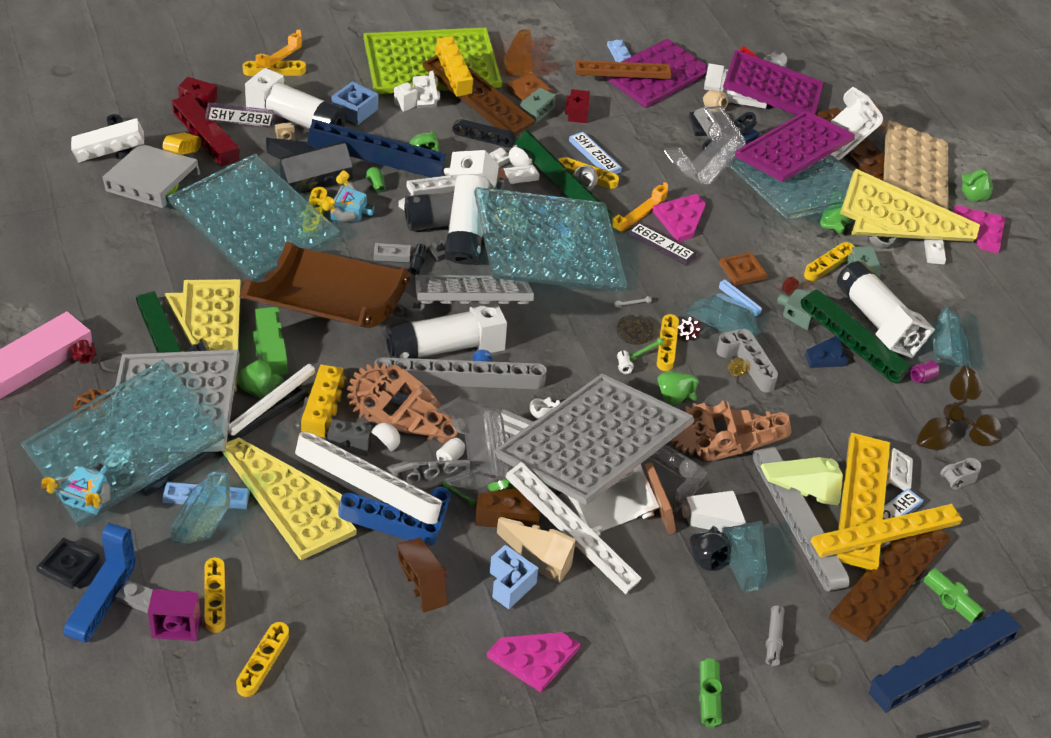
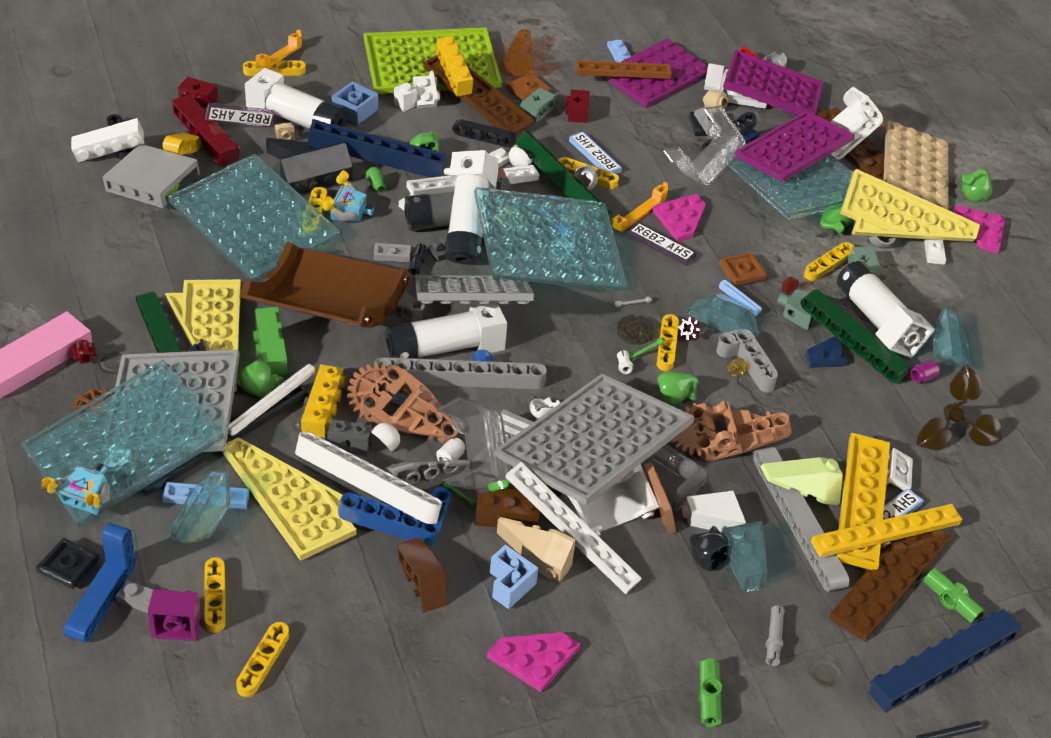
light grey piece [940,458,981,490] -> none

